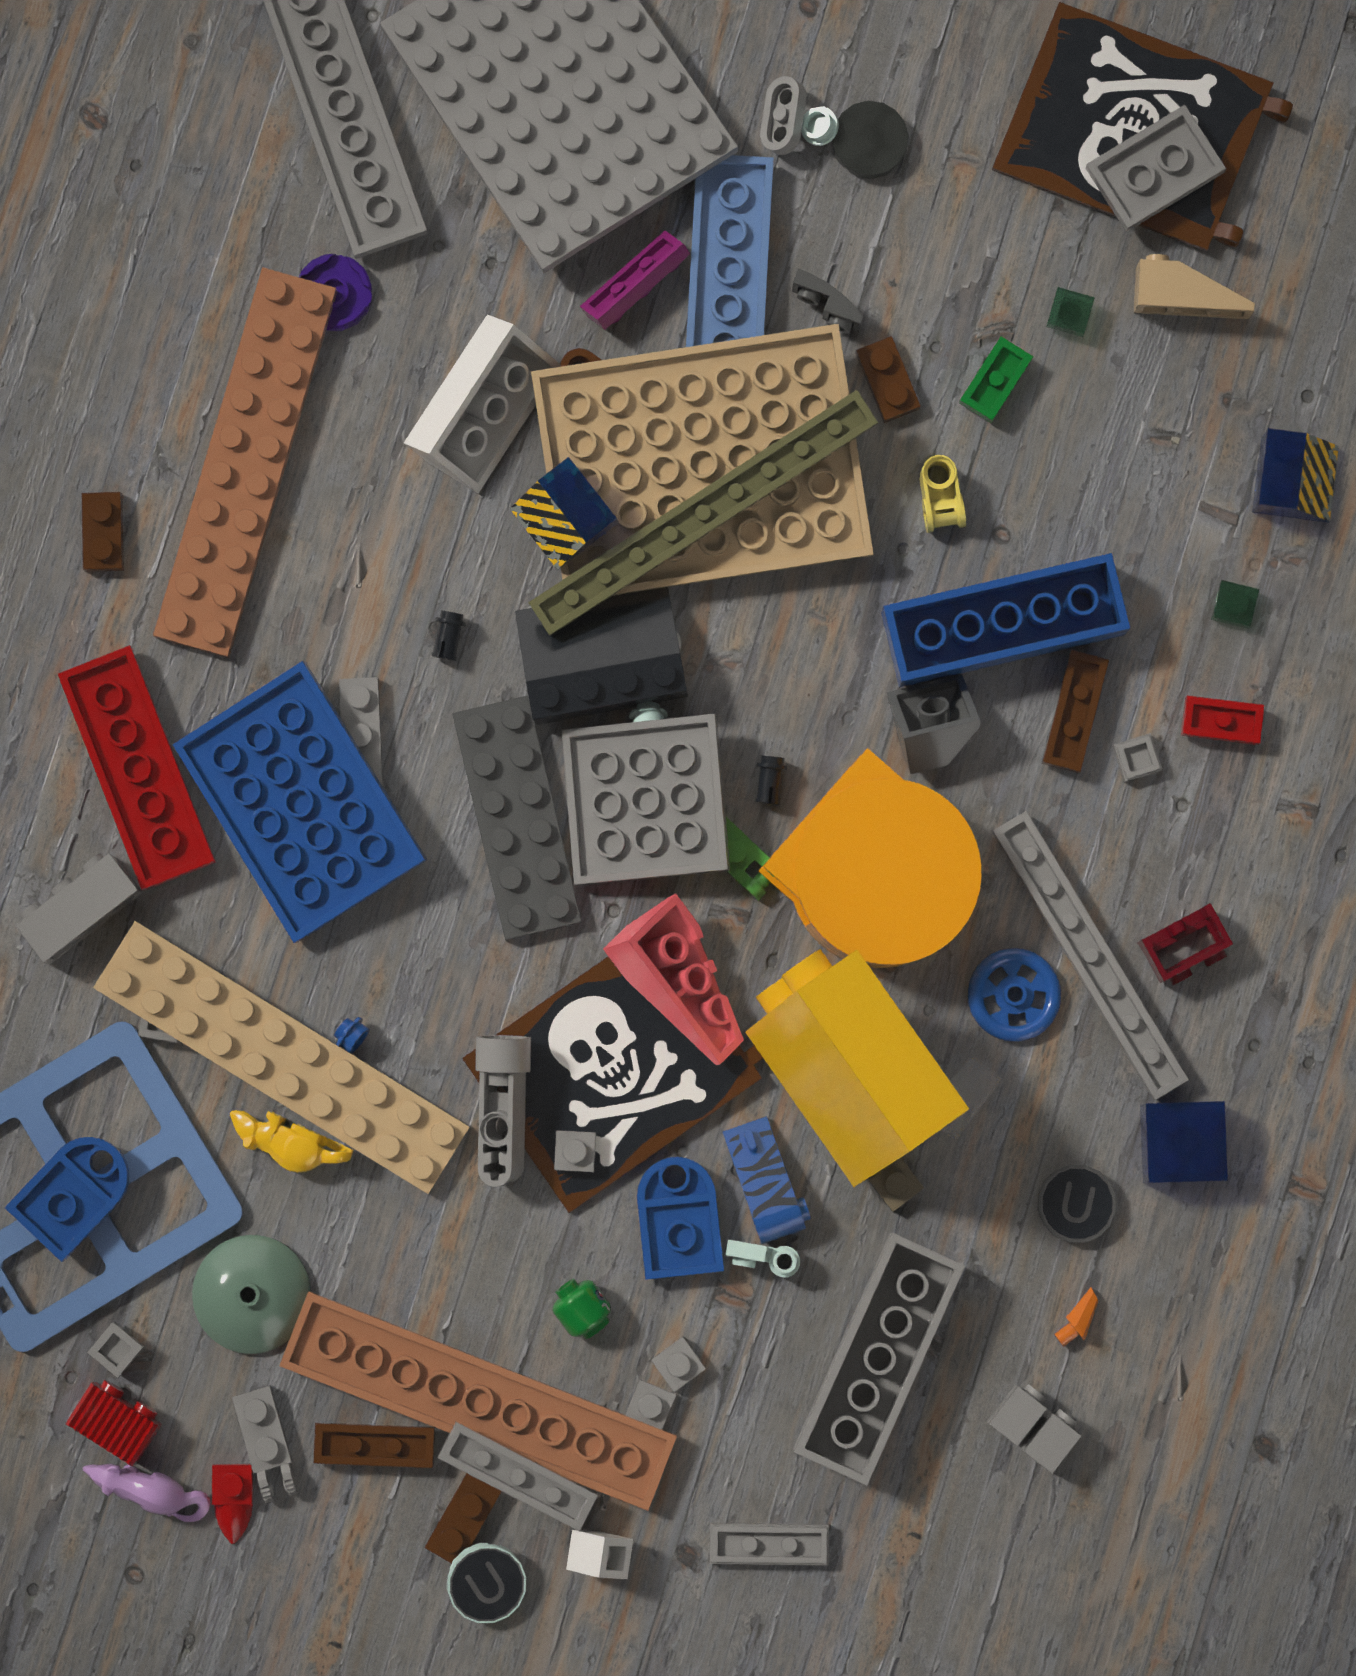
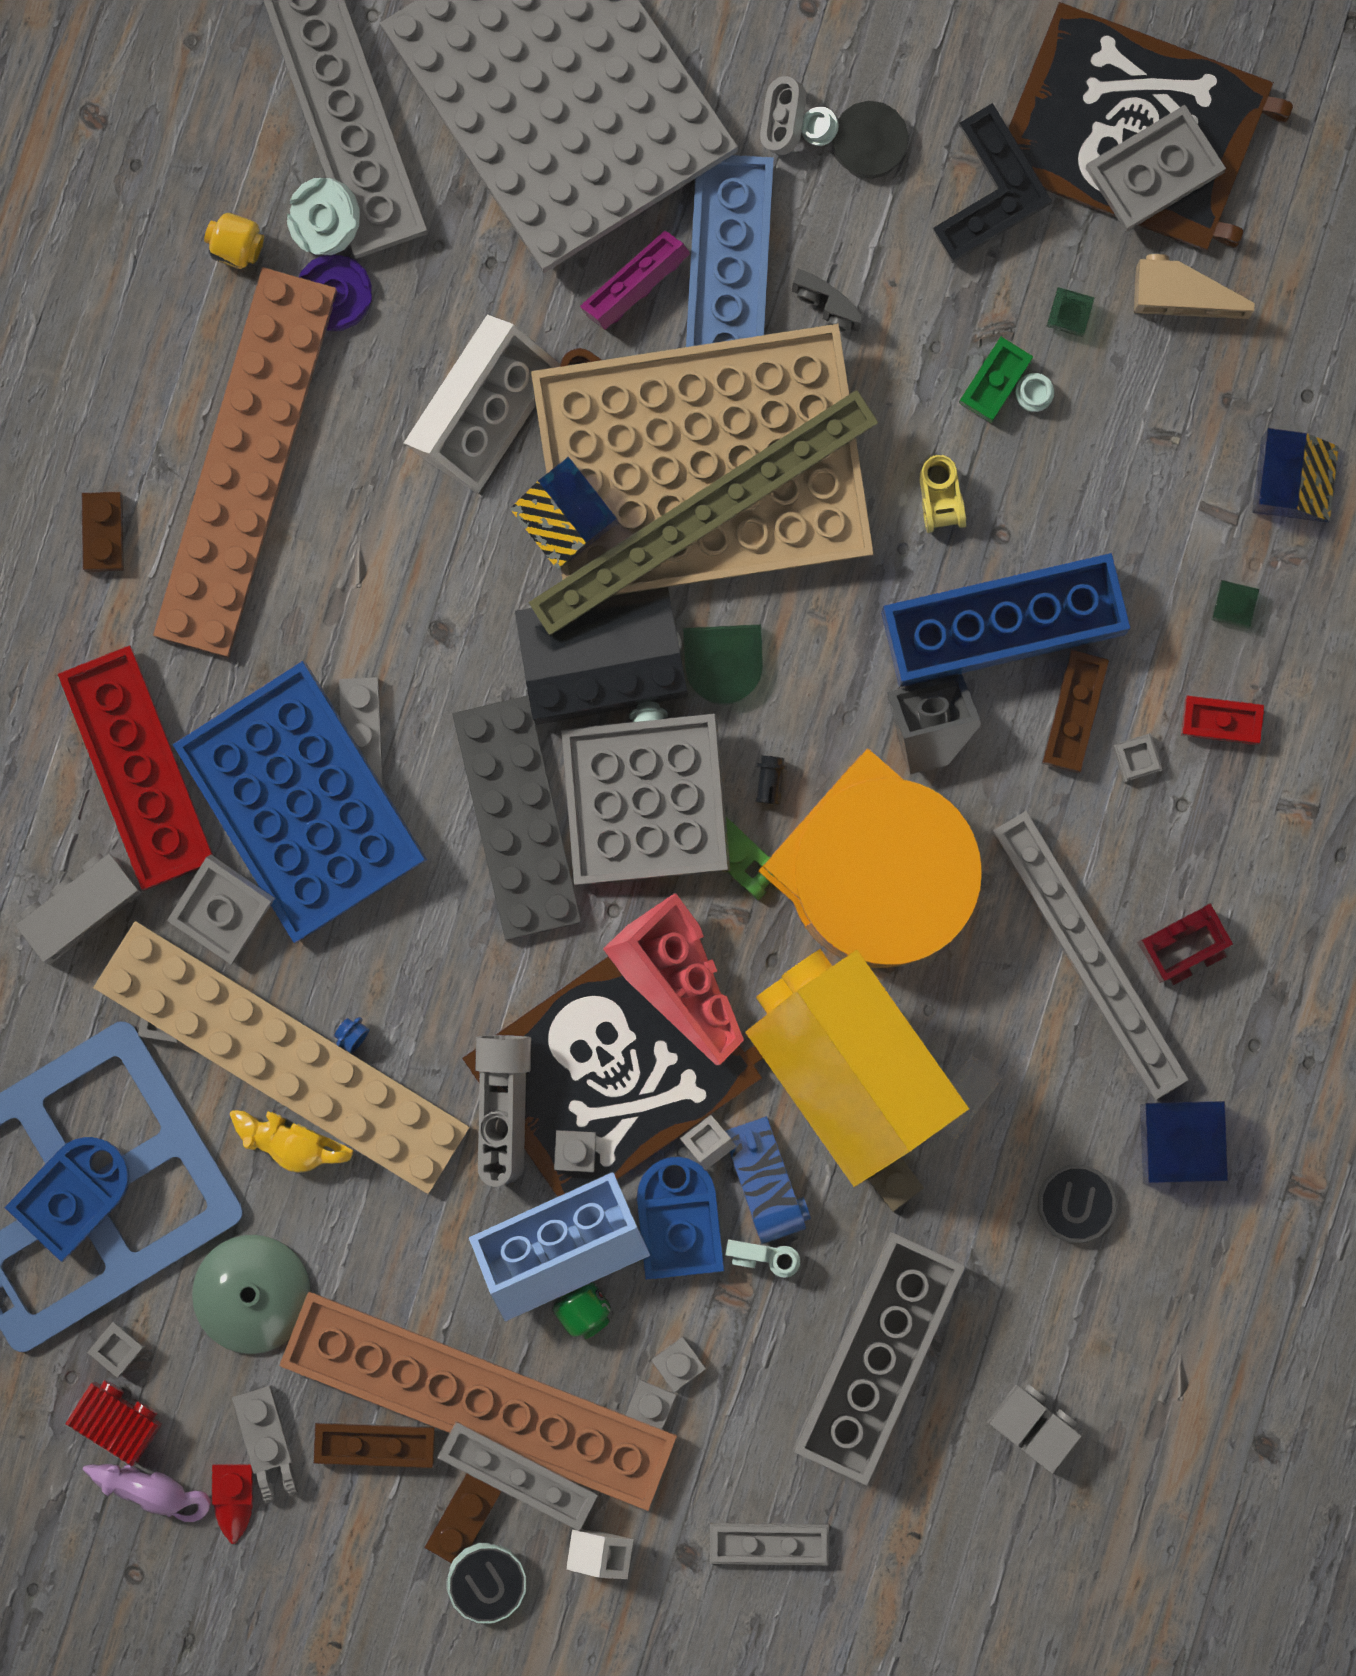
black pin [432,610,466,661] -> none
reddish brown plate [855,336,921,423] -> none
blue plate [968,948,1061,1042] -> none
orange bar [1054,1287,1099,1347] -> none
none -> light grey plate [167,855,275,964]
none -> yellow head [204,213,264,269]
none -> light aqua tile [287,178,360,255]
none -> light blue brick [469,1172,650,1321]
none -> light grey plate [680,1115,736,1170]
none -> clear green tile [683,624,763,705]
none -> black plate [933,103,1052,263]
none -> light aqua plate [1015,373,1054,412]

